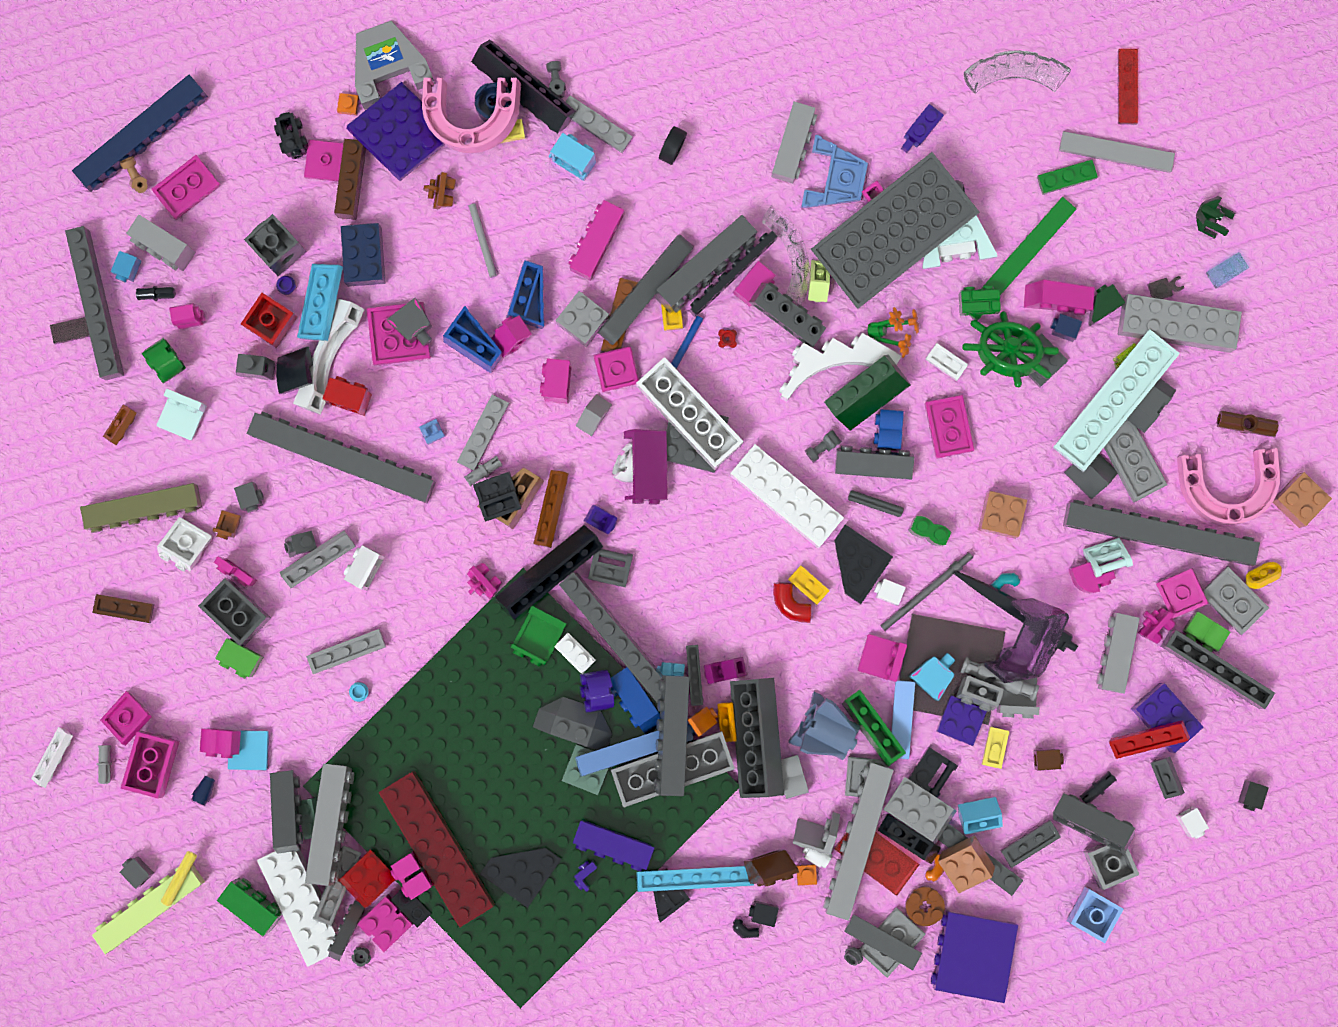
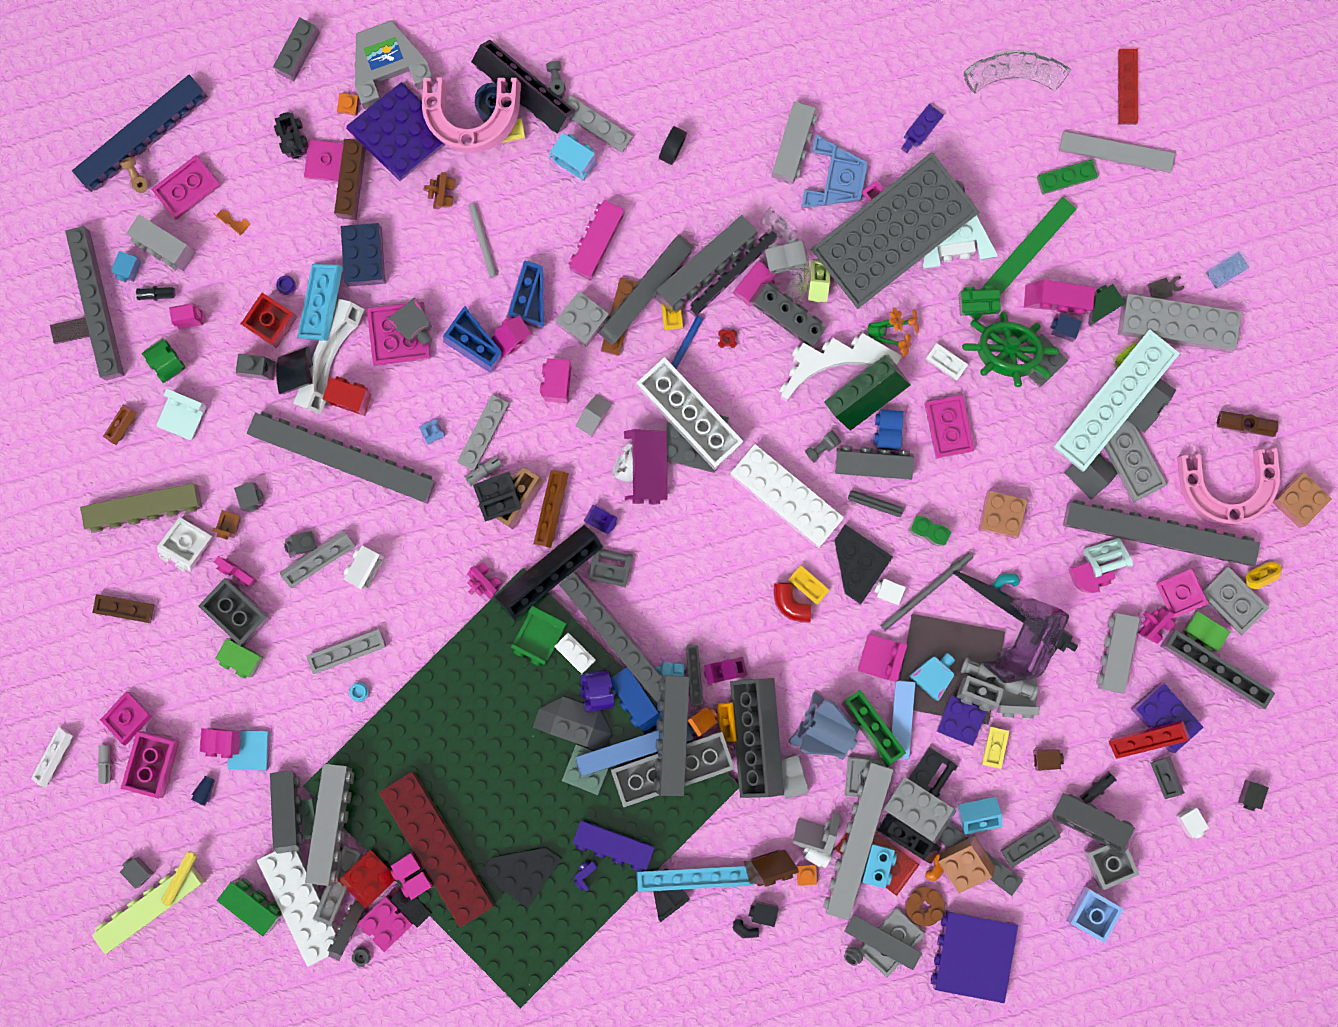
dark grey brick [244,214,307,276] -> none
dark pink plate [593,346,639,392] -> none
dark green piece [1196,196,1236,239] -> none
none -> orange piece [213,210,250,236]
none -> dark grey brick [273,17,320,82]
none -> light grey brick [765,239,808,275]
none -> medium azure brick [861,843,897,889]

